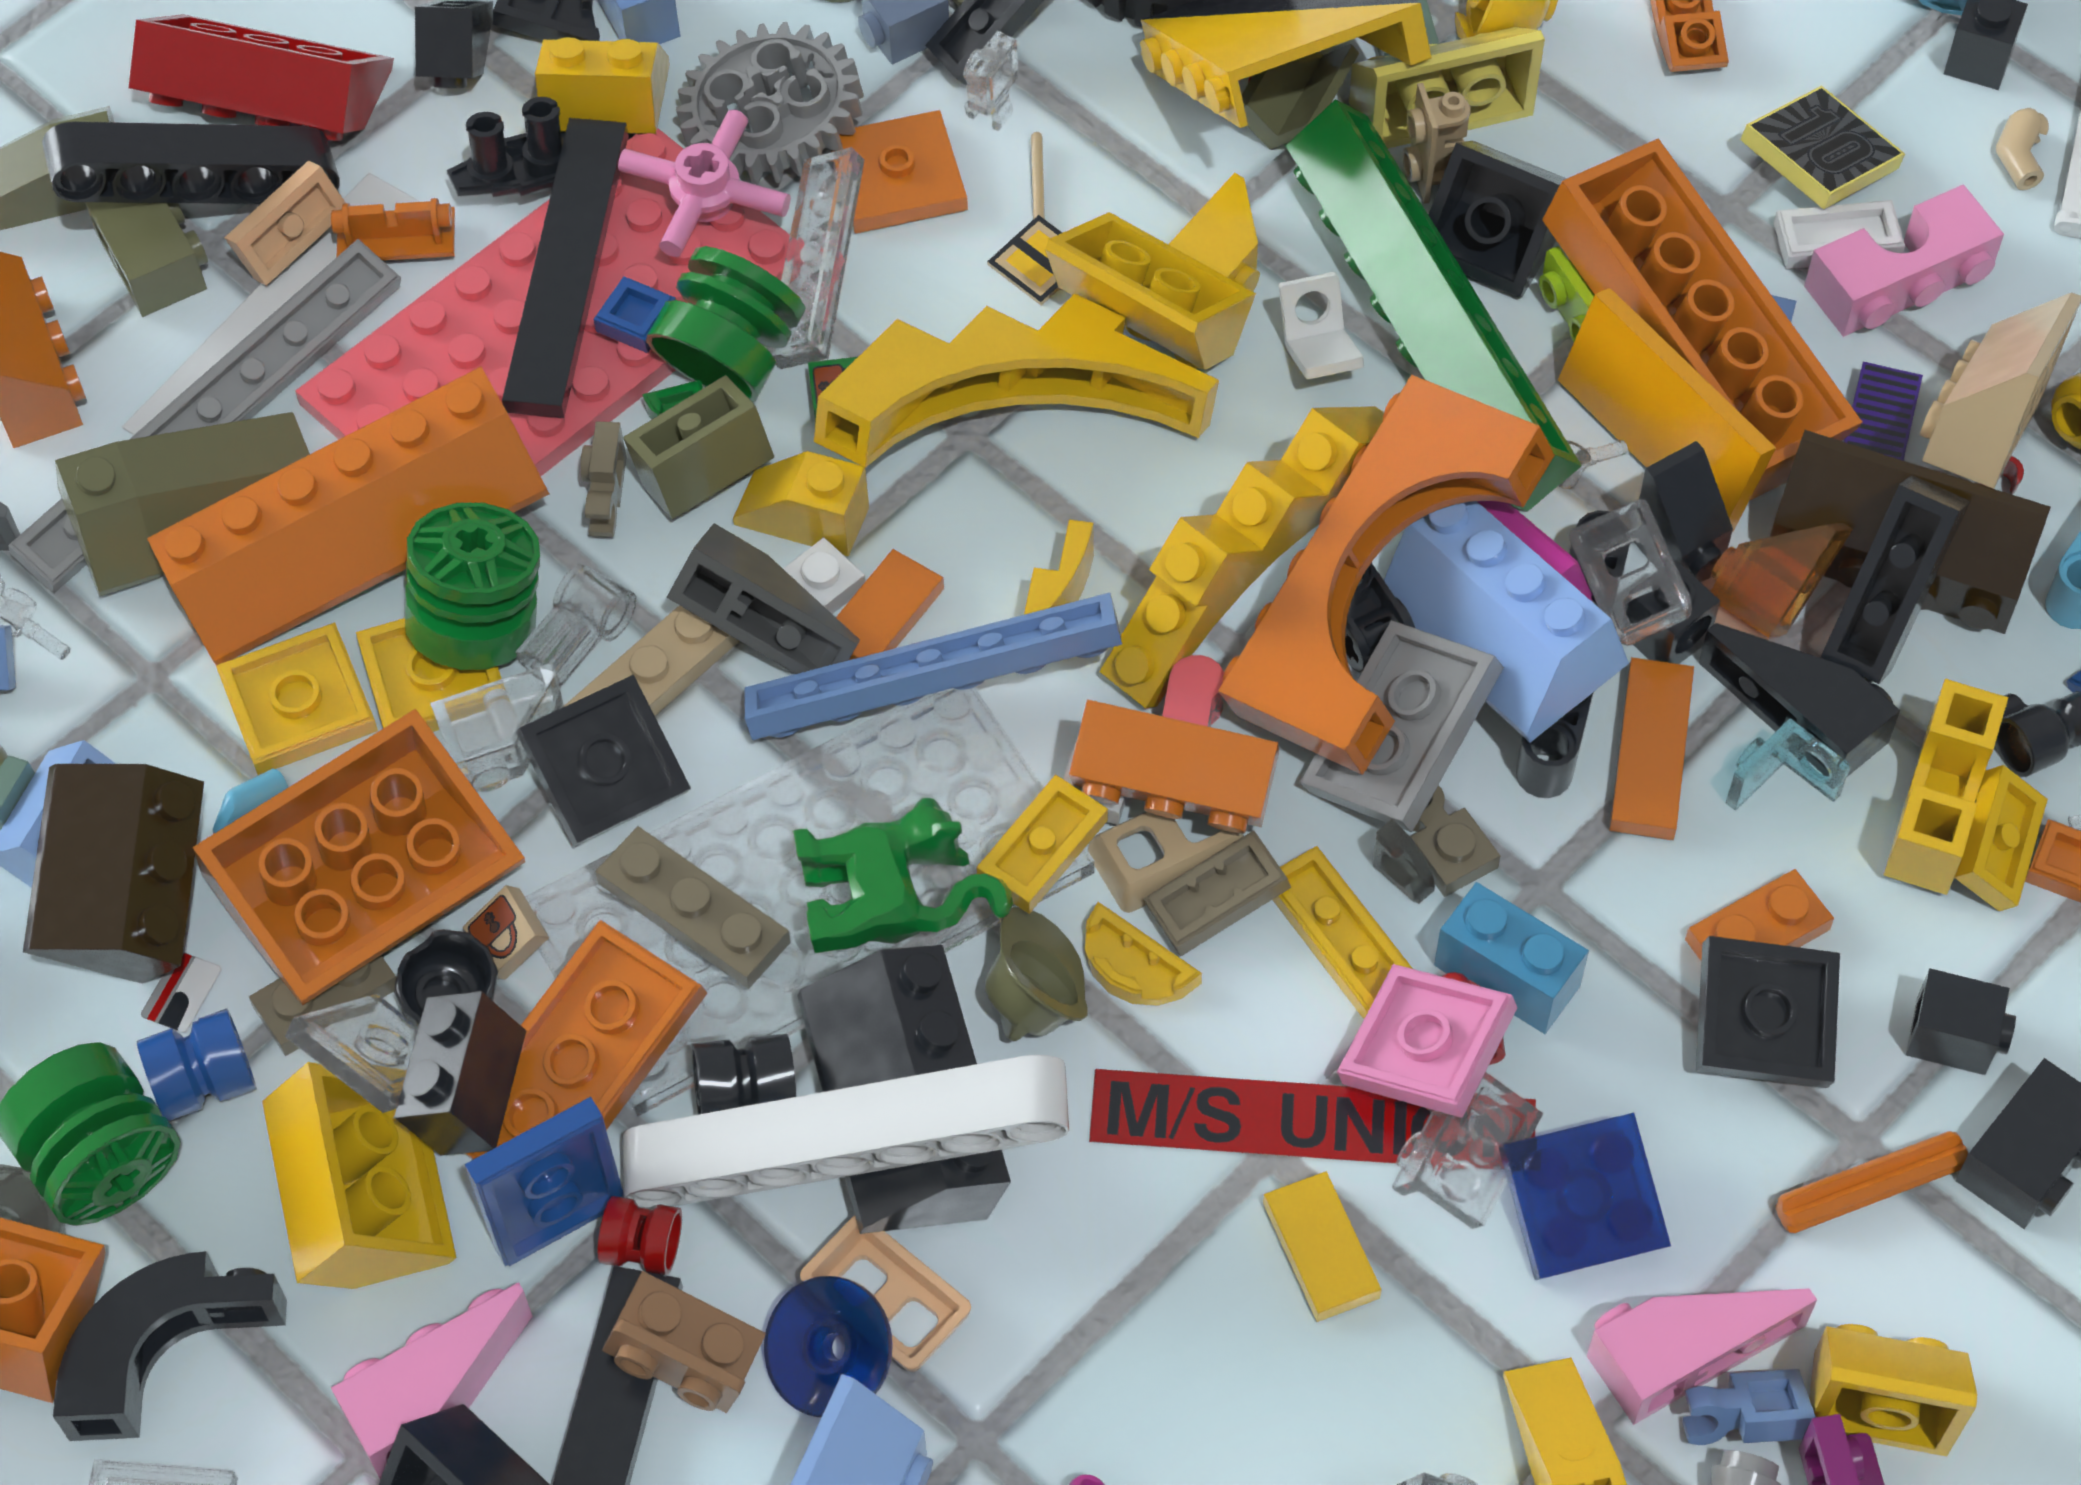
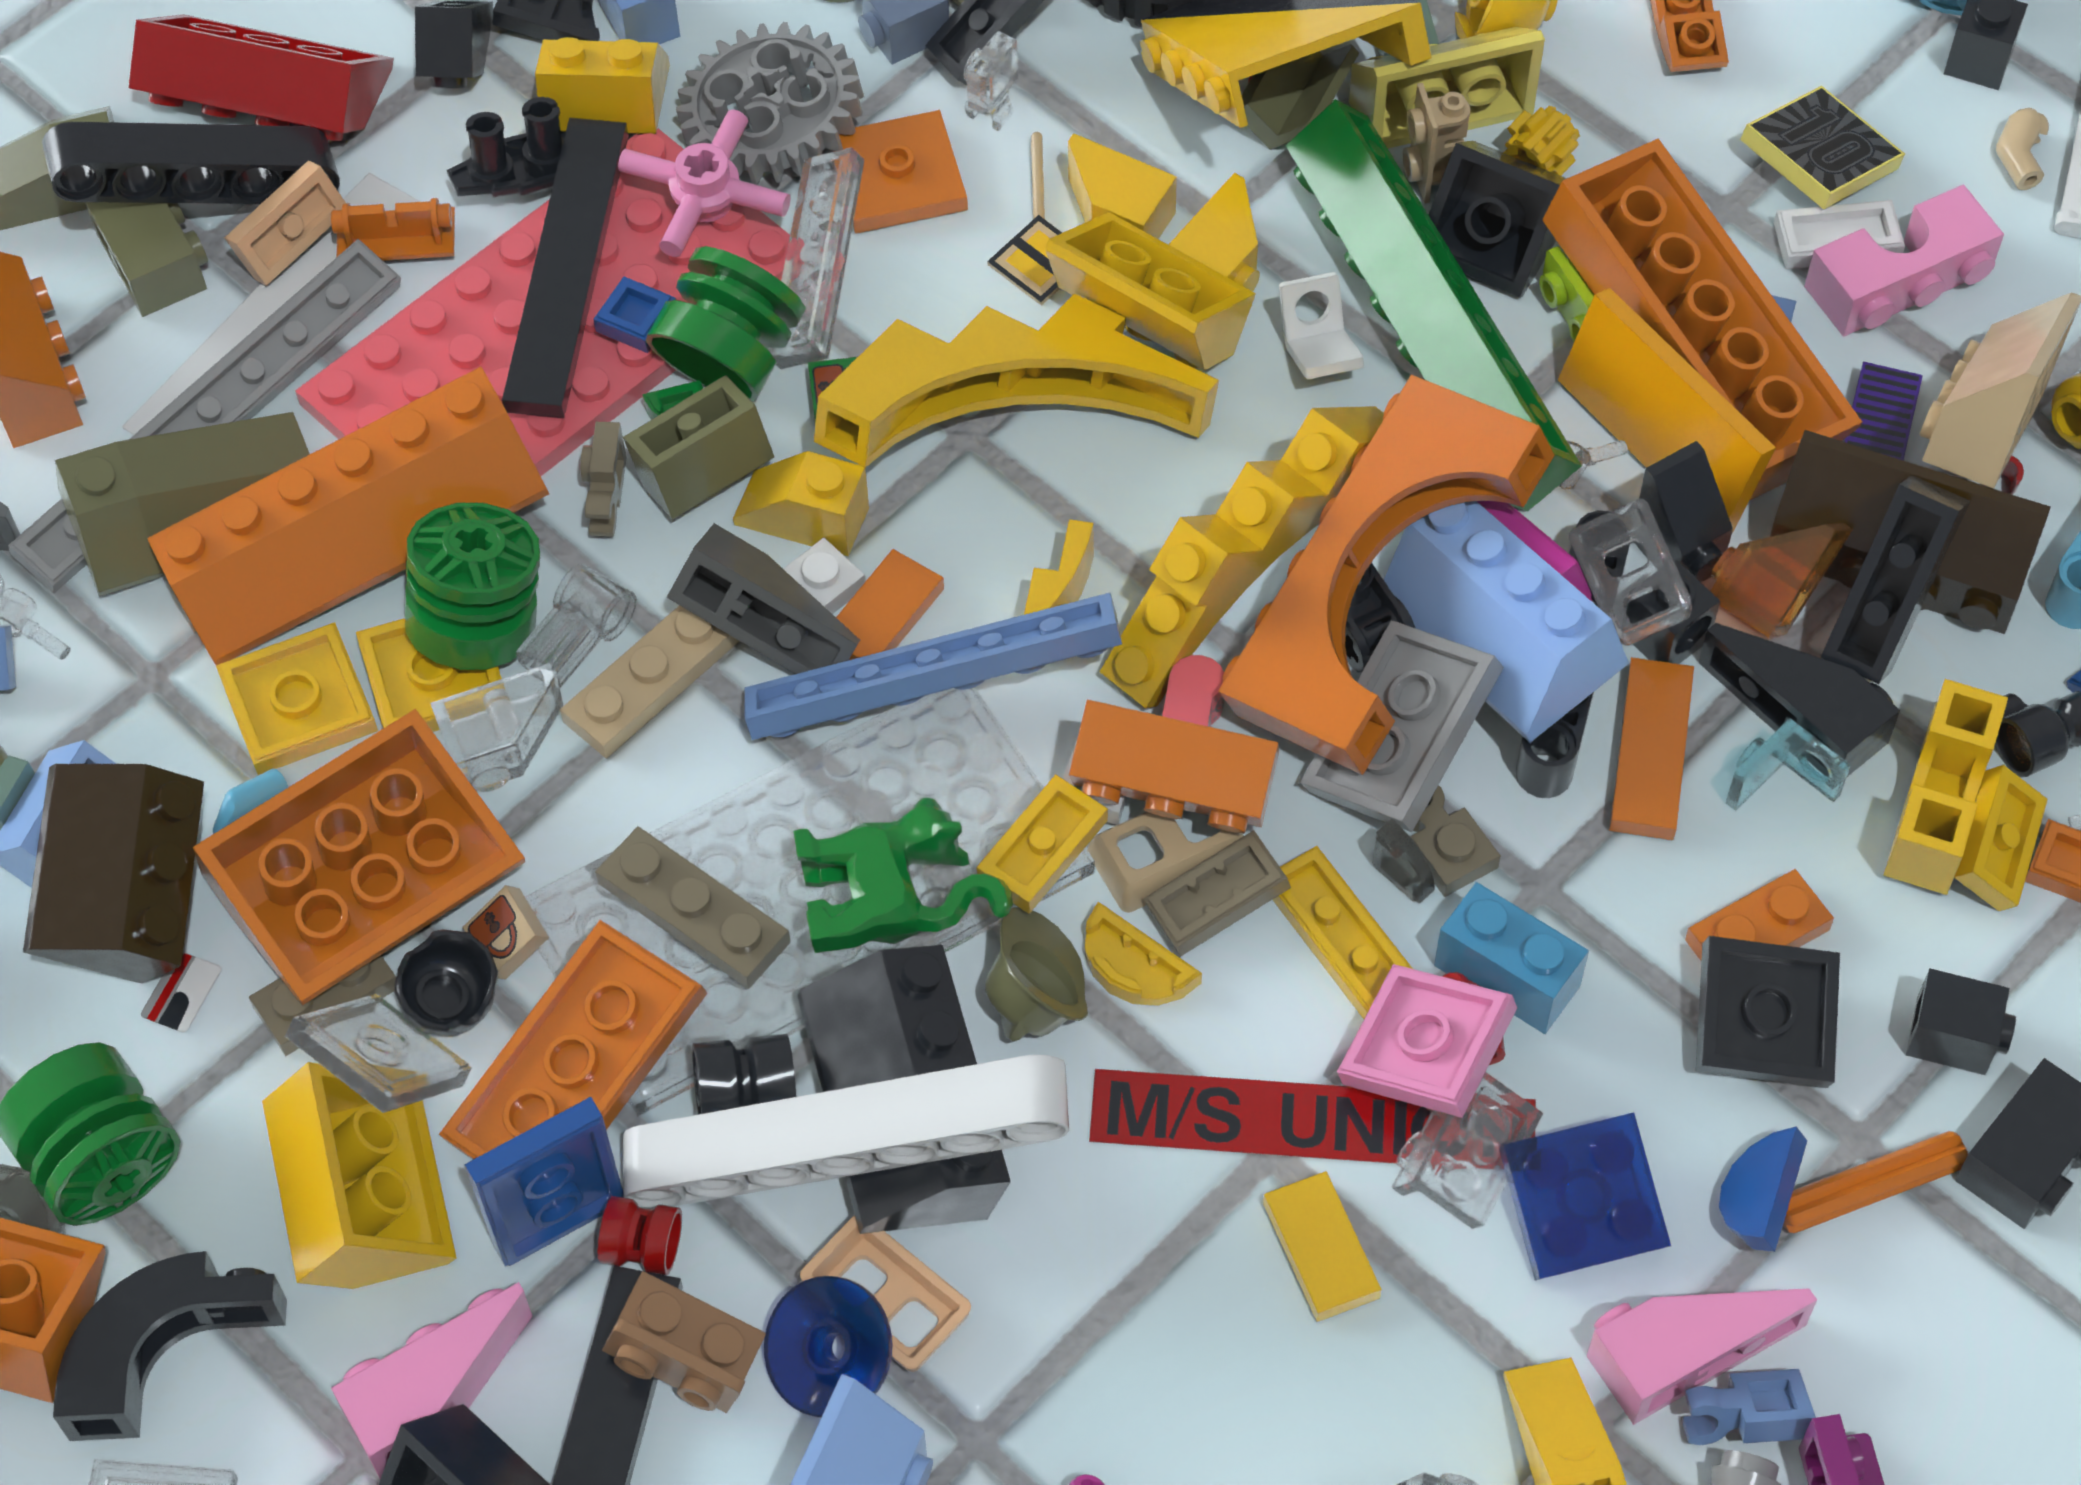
blue wheel [136,1008,257,1121] -> none
black brick [394,991,526,1155] -> none
black plate [516,674,691,847] -> none
yellow slope [1809,1324,1977,1457] -> none
none -> yellow slope [1068,133,1177,239]
none -> yellow gear [1503,106,1580,176]
none -> blue tile [1719,1126,1808,1252]

